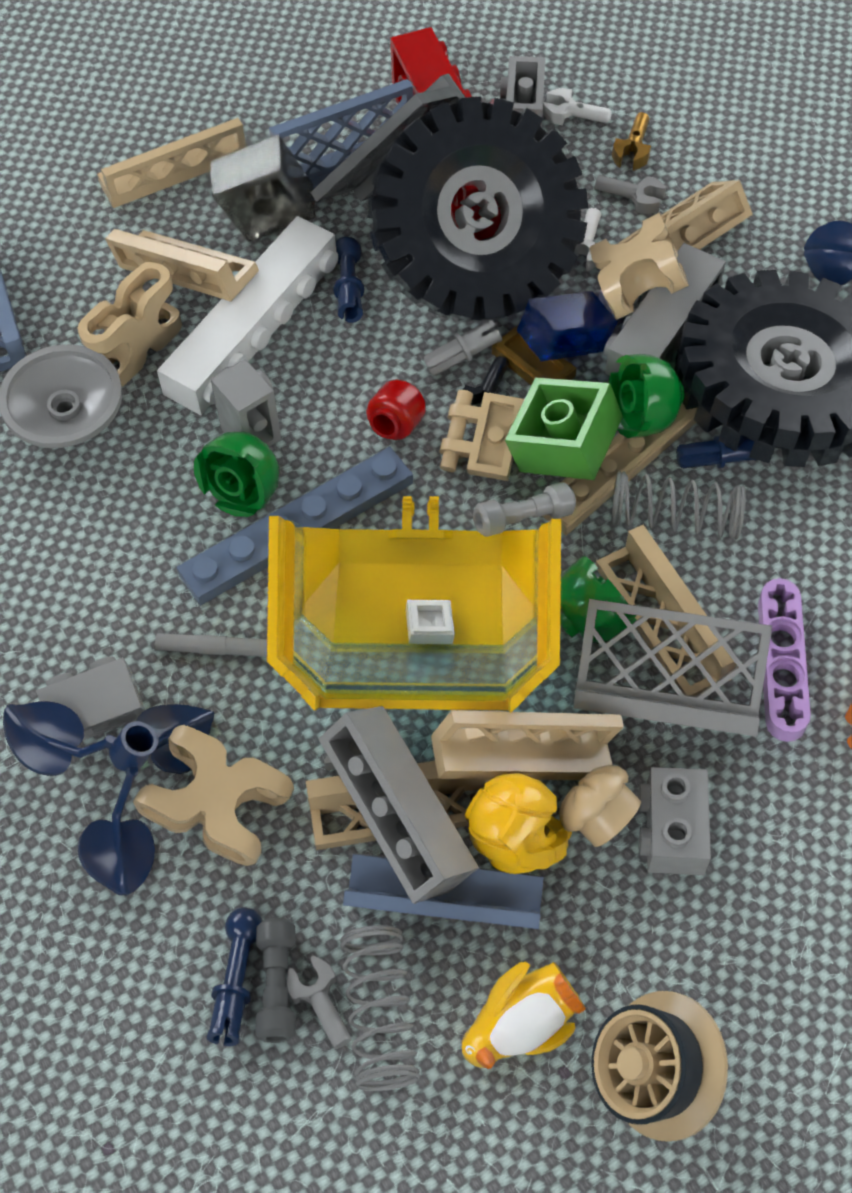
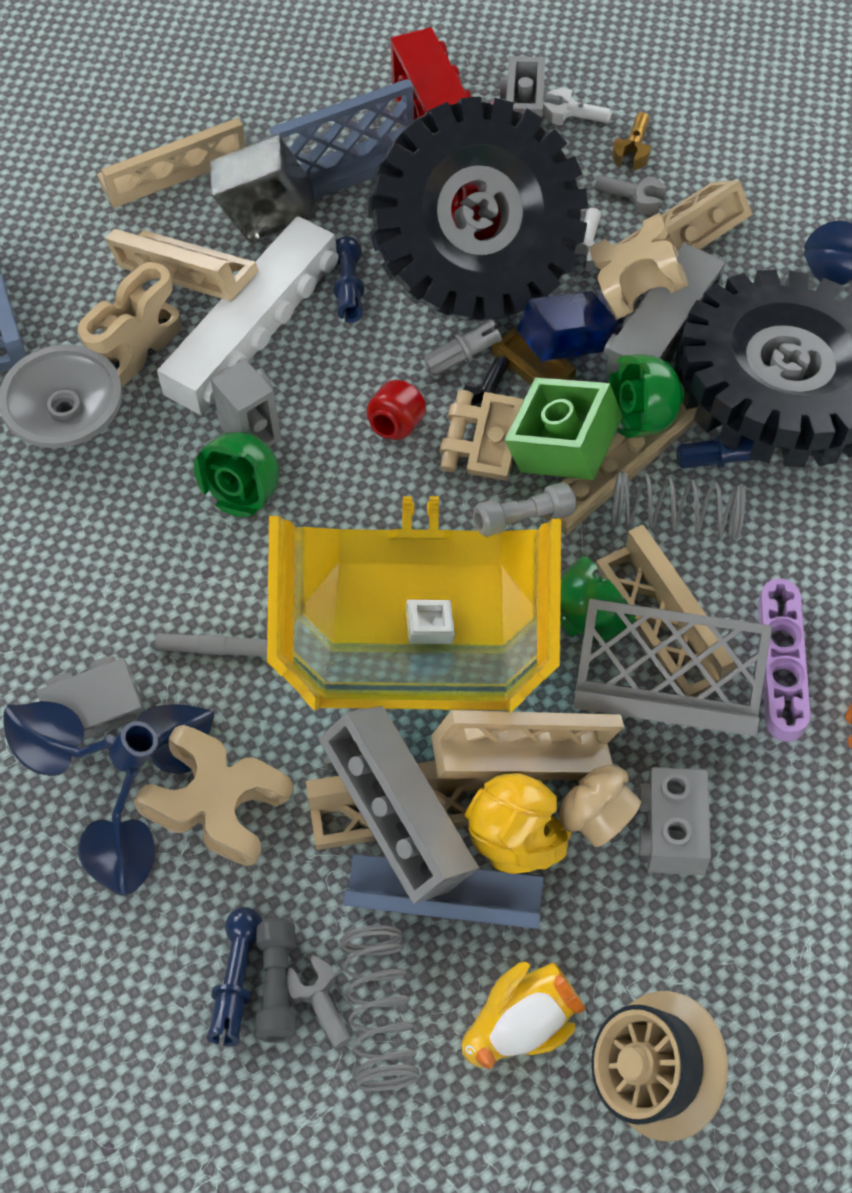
sand blue plate [176,446,413,606] -> none
dark grey fence [310,74,466,202] -> none

